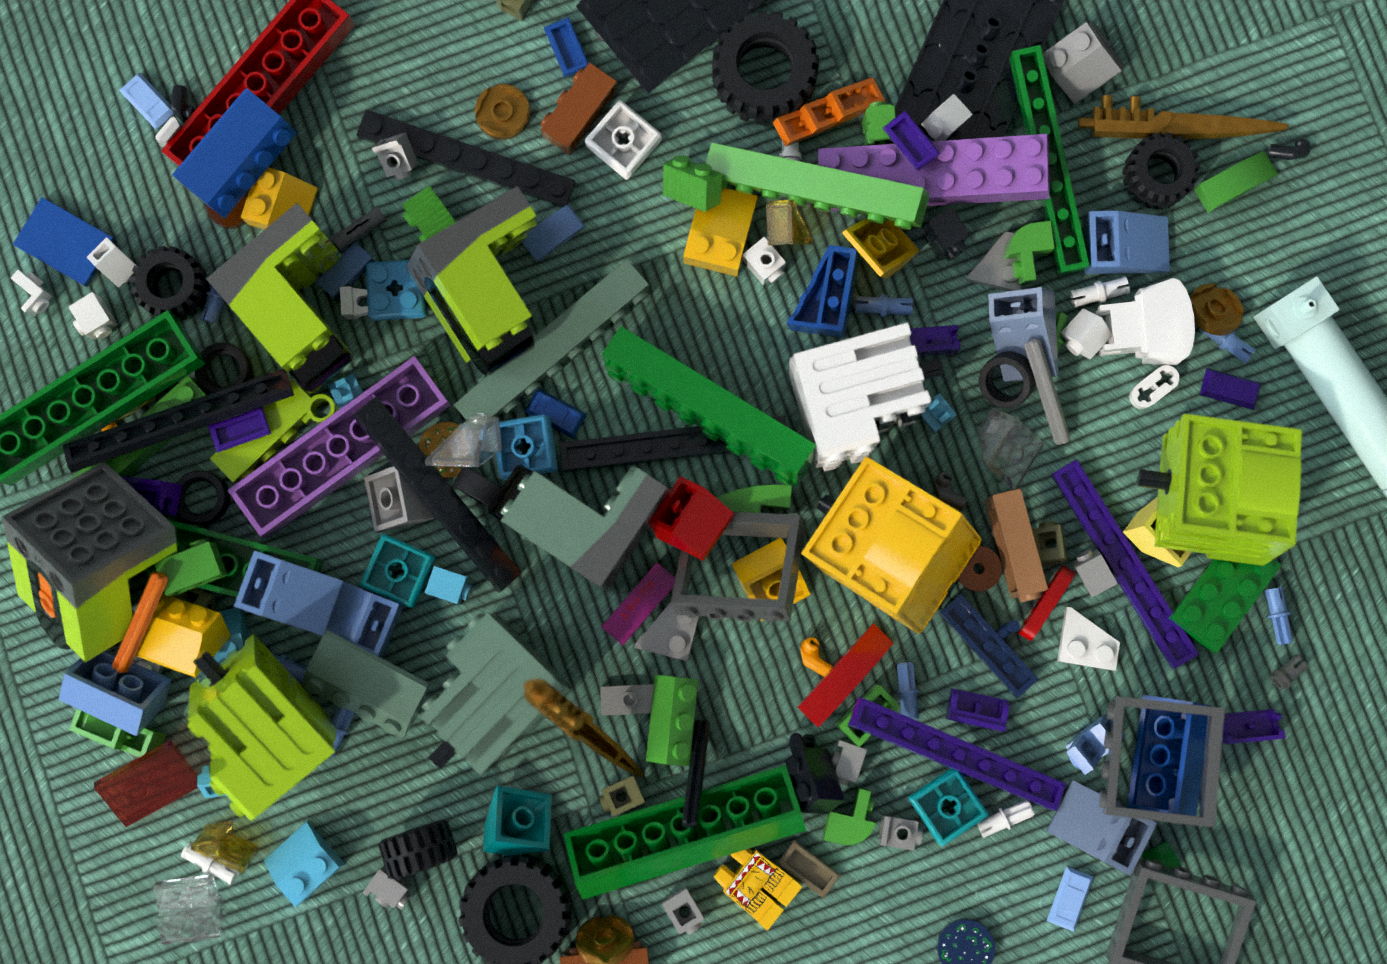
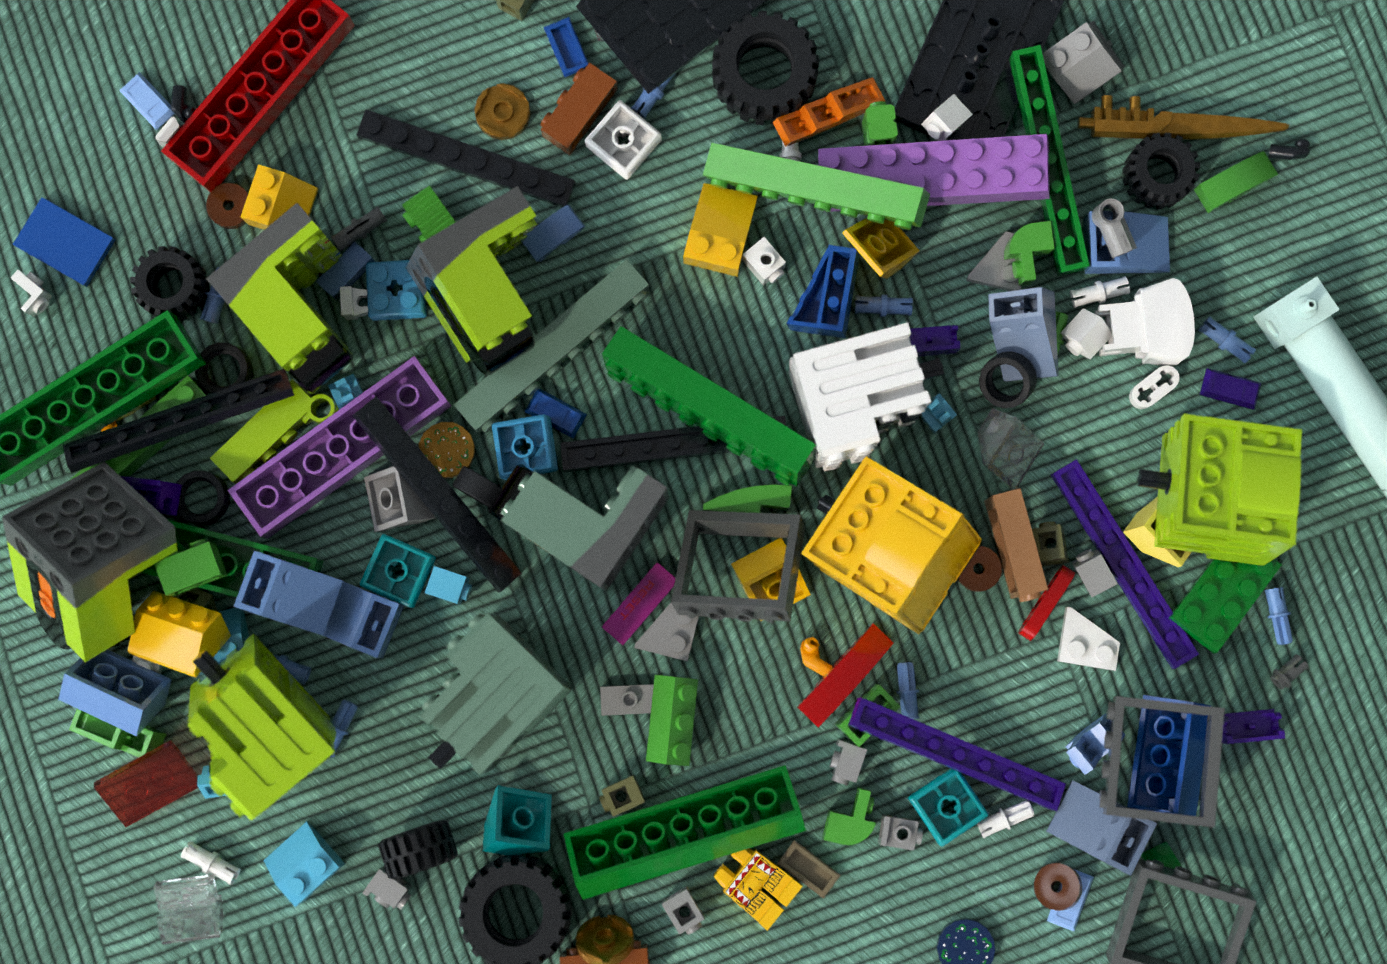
white brick [68,292,118,340] -> none
white brick [87,237,138,287] -> none
orange axle [112,571,168,673] -> none
blue slope [172,88,297,219] -> none
clear yellow slope [191,821,258,873] -> none
dark purple tile [208,407,272,453] -> none
sand green slope [302,630,430,739] -> none
light grey brick [372,132,418,180] -> none
clear slope [425,413,502,467] -> none
pearl gold piece [524,678,643,777] -> none
red slope [648,476,735,561] -> none
bright green brick [663,155,723,212] -> none
black axle [682,719,710,829] -> none
clear yellow slope [766,199,813,246] -> none
black brick [785,733,845,814] -> none
dark purple tile [883,110,940,172] -> none
black brick [922,208,969,261] -> none
dark grey arm [933,472,967,511] -> none
dark blue plate [939,594,1038,698] -> none
dark purple hinge [945,688,1010,732] -> none
light grey axle [1024,339,1070,445] -> none
pearl gold tile [1190,283,1244,336] -> none
none -> medium blue pin [631,73,676,119]
none -> reddish brown piece [1034,863,1082,911]
none -> light grey piece [1092,198,1137,258]

